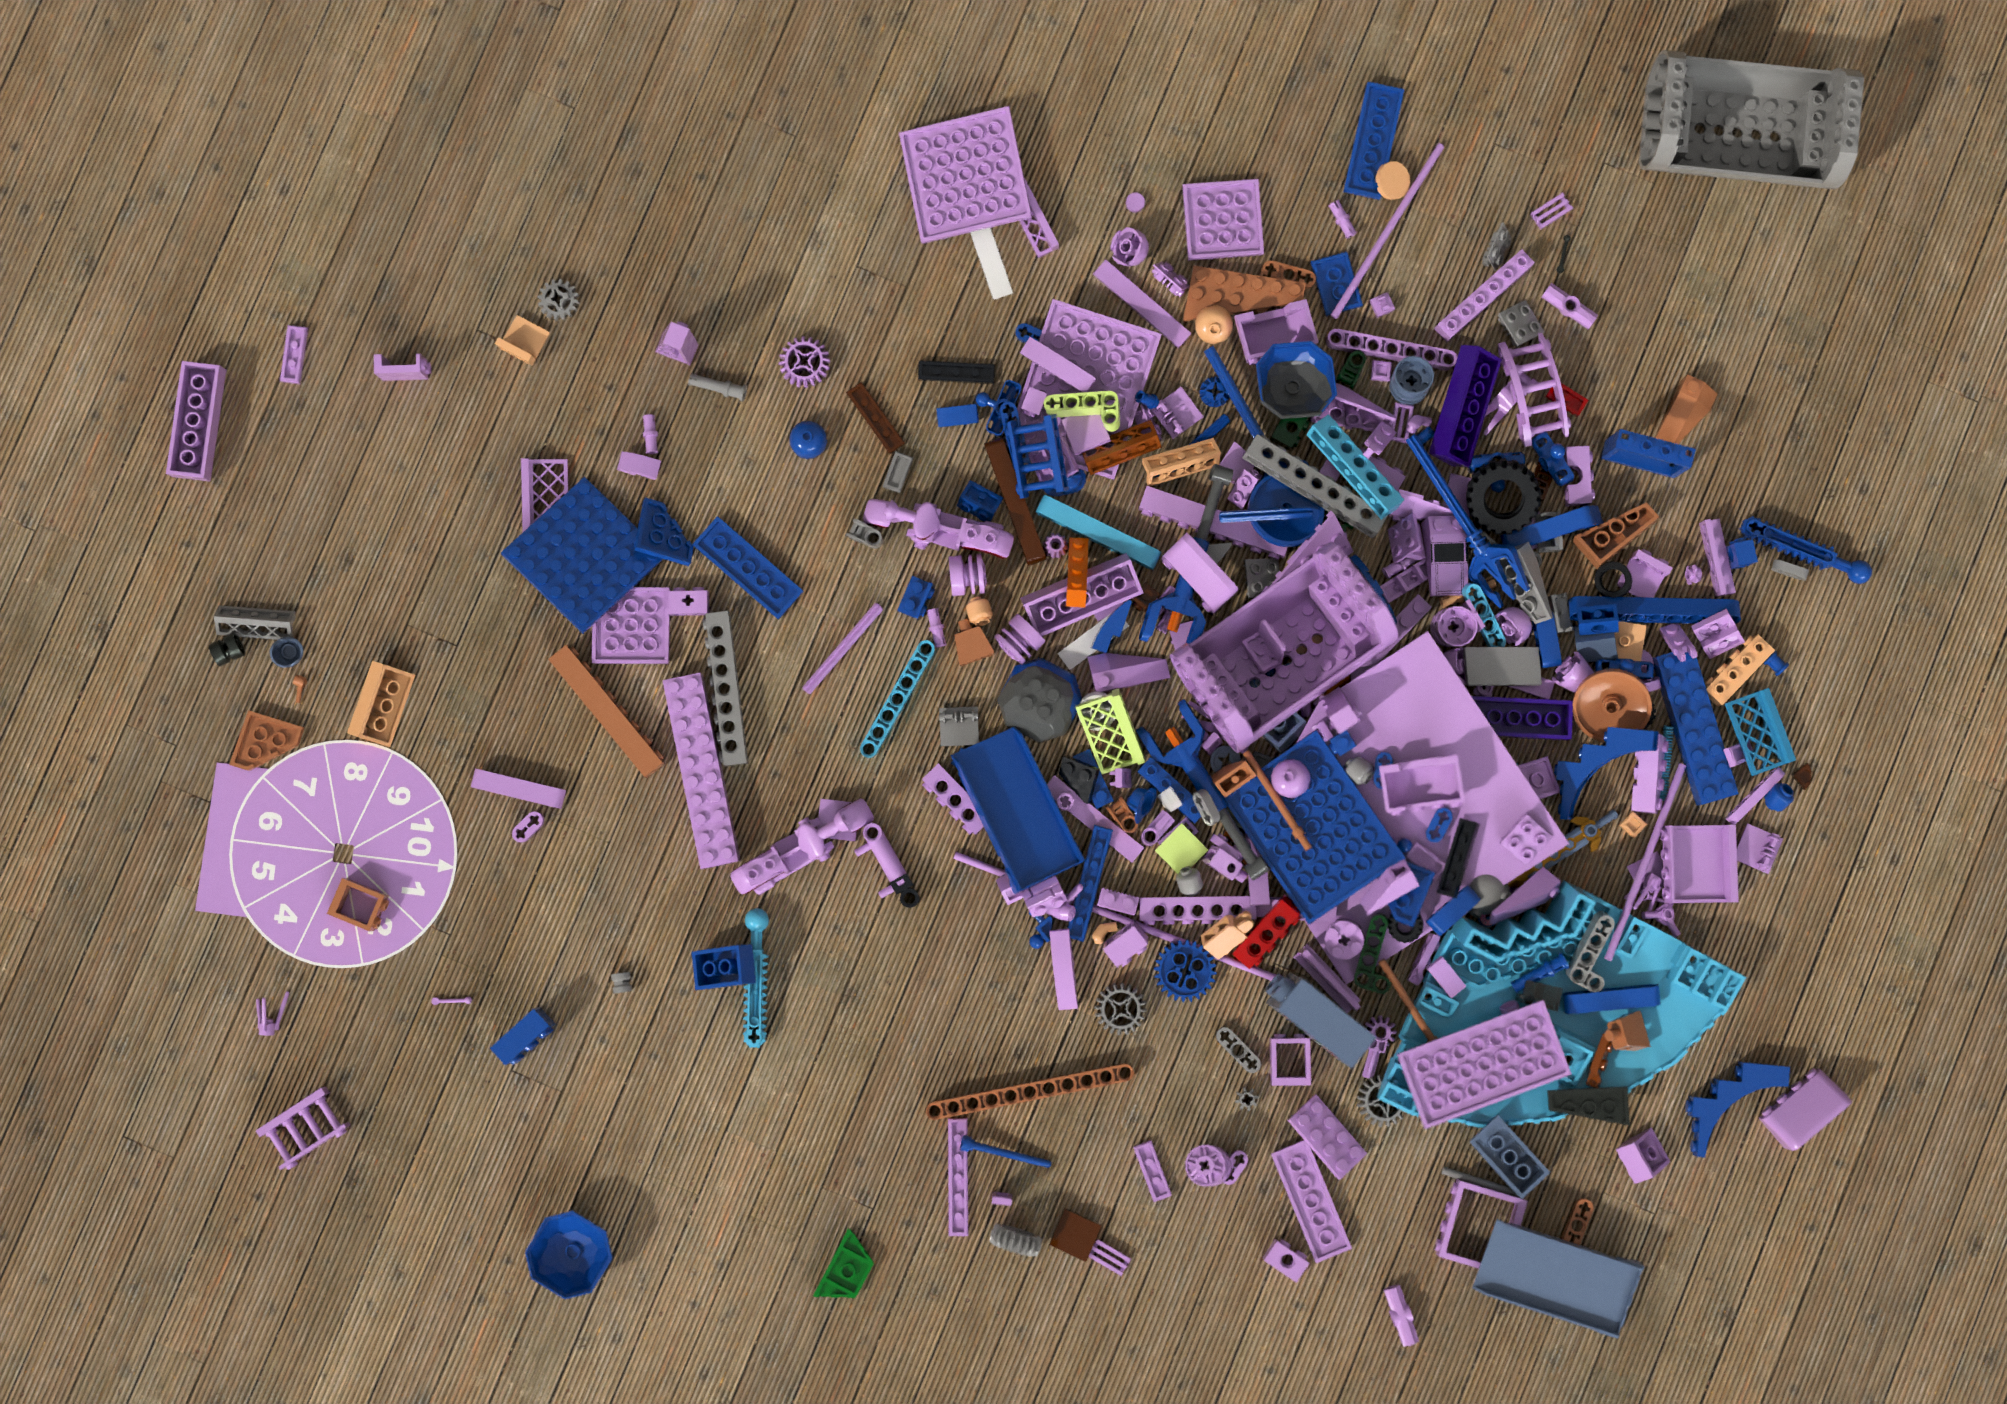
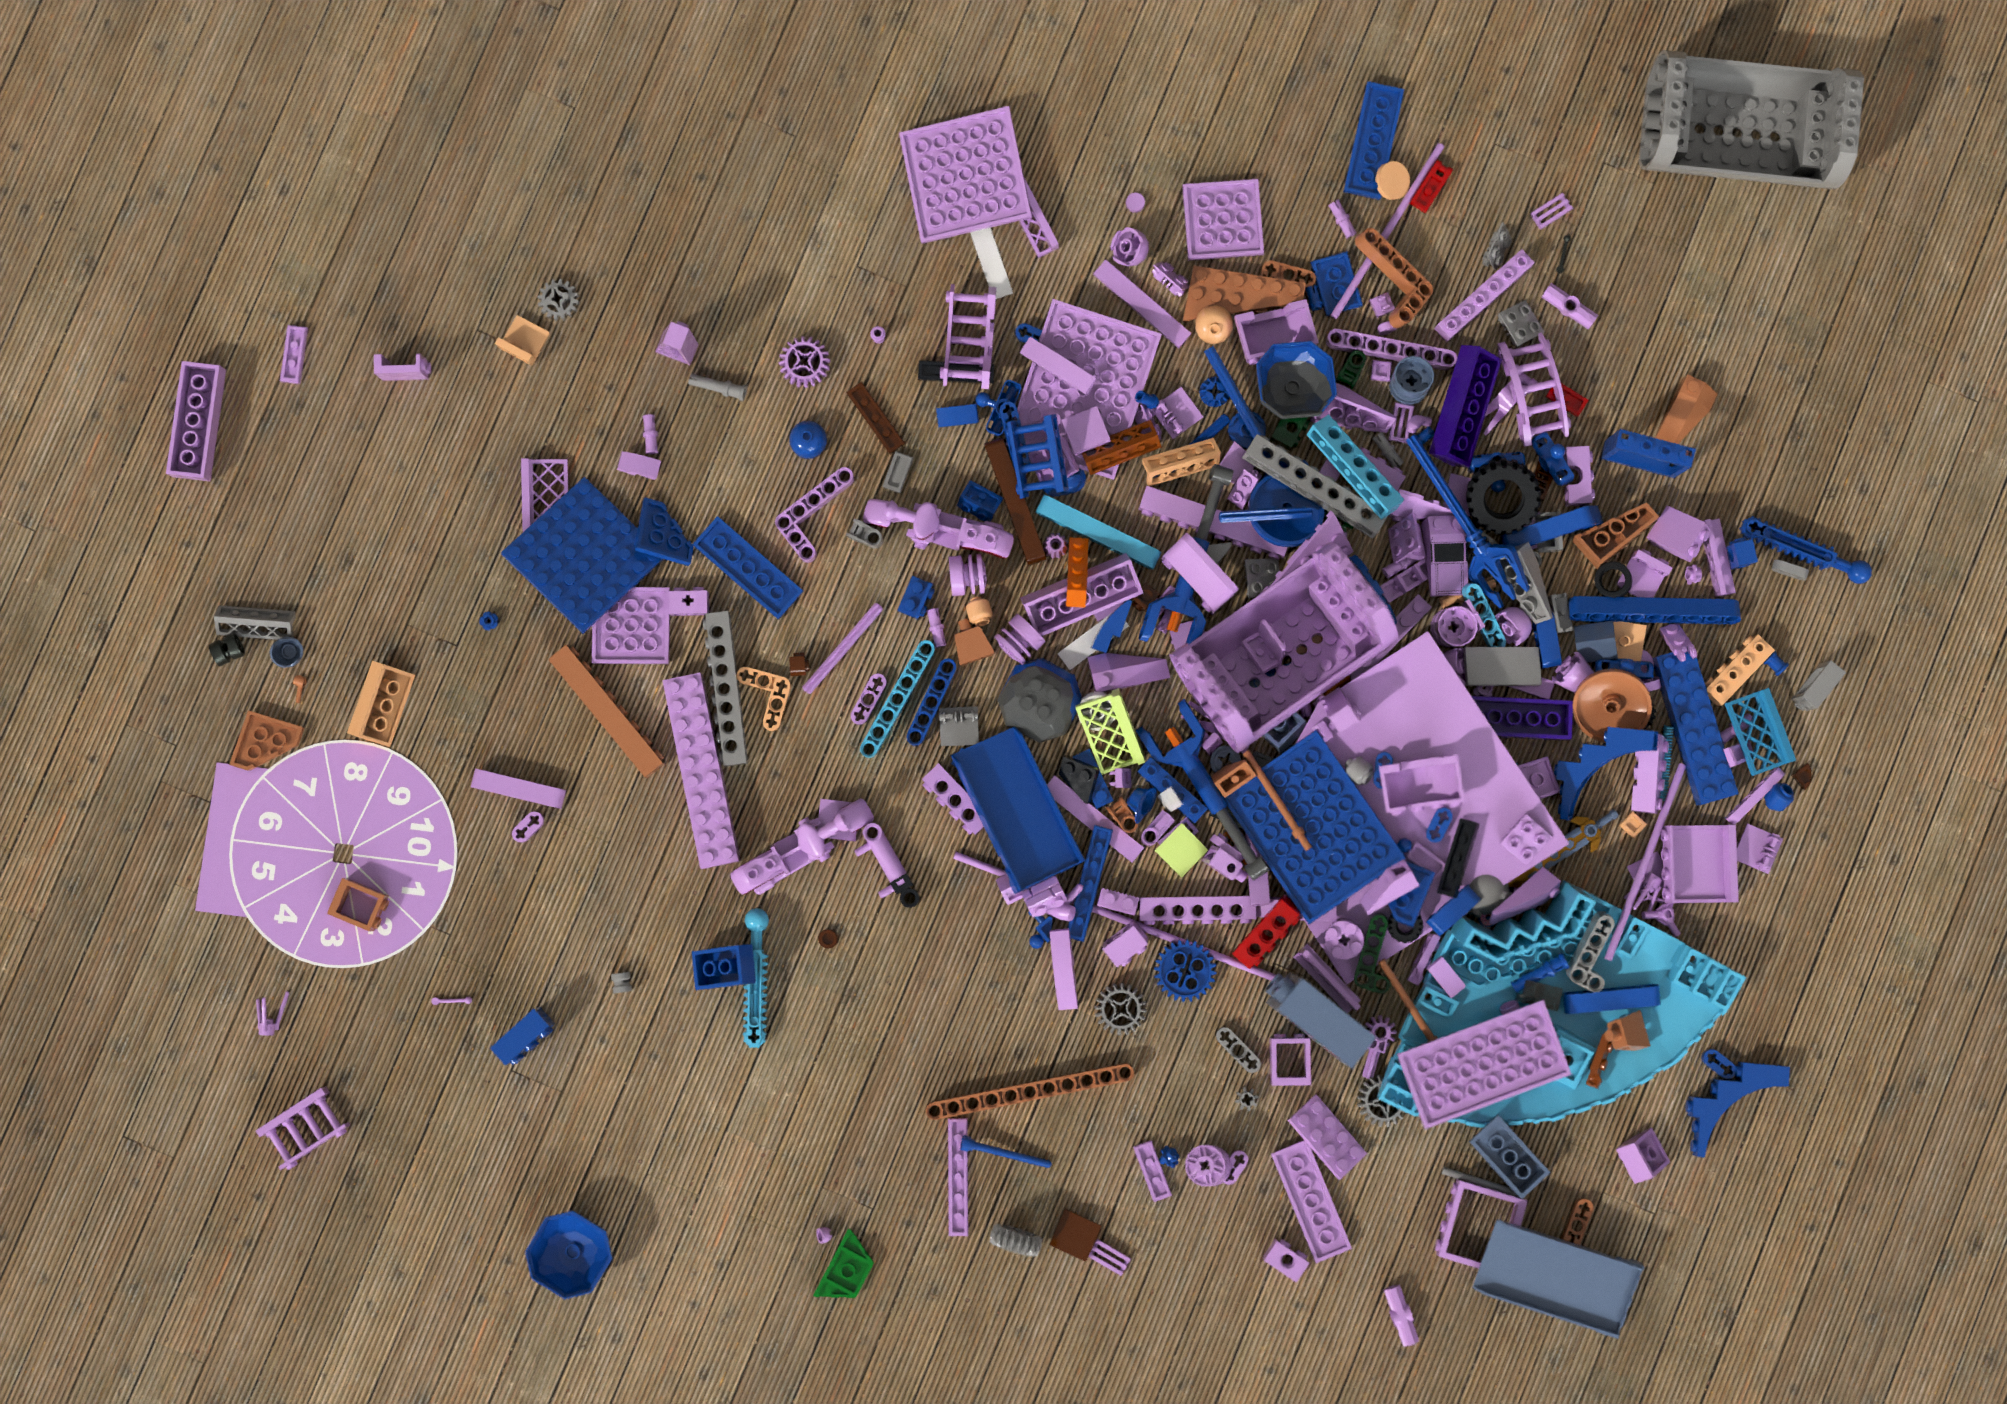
lavender tile [992,1192,1012,1206] -> none
lavender brick [1021,387,1048,418] -> none
yellowish green beam [1043,391,1121,432] -> none
lavender bush [1057,793,1074,811] -> none
light nougat arm [1092,922,1117,944] -> none
light grey head [1176,866,1203,897] -> none
light grey beam [1193,789,1220,826] -> none
light nougat hinge [1201,911,1254,960] -> none
lavender cylinder [1271,759,1310,798] -> none
blue brick [1329,730,1357,756] -> none
lavender hinge [1363,421,1397,459] -> none
pearl dark grey wing [1547,1086,1630,1126] -> none
blue brick [1577,604,1619,636] -> none
lavender slope [1691,609,1745,659] -> none
lavender windscreen [1759,1068,1852,1151] -> none
none -> blue plate [479,612,498,630]
none -> light nougat beam [736,667,791,731]
none -> lavender beam [775,467,854,563]
none -> reddish brown plate [789,652,810,676]
none -> lavender hinge [816,1227,833,1244]
none -> reddish brown tile [818,929,838,949]
none -> lavender beam [851,674,887,725]
none -> lavender pin [870,326,886,344]
none -> blue beam [907,658,957,746]
none -> lavender fence [940,284,996,389]
none -> blue plant [1159,1145,1179,1168]
none -> blue tile [1228,411,1266,449]
none -> blue pin [1305,285,1323,311]
none -> nougat beam [1355,228,1433,328]
none -> light grey pin [1372,432,1404,468]
none -> lavender tile [1377,321,1397,335]
none -> red plate [1409,160,1454,214]
none -> lavender brick [1647,505,1711,562]
none -> blue beam [1701,1049,1736,1079]
none -> lavender pin [1720,713,1752,744]
none -> light grey window [1792,660,1846,711]

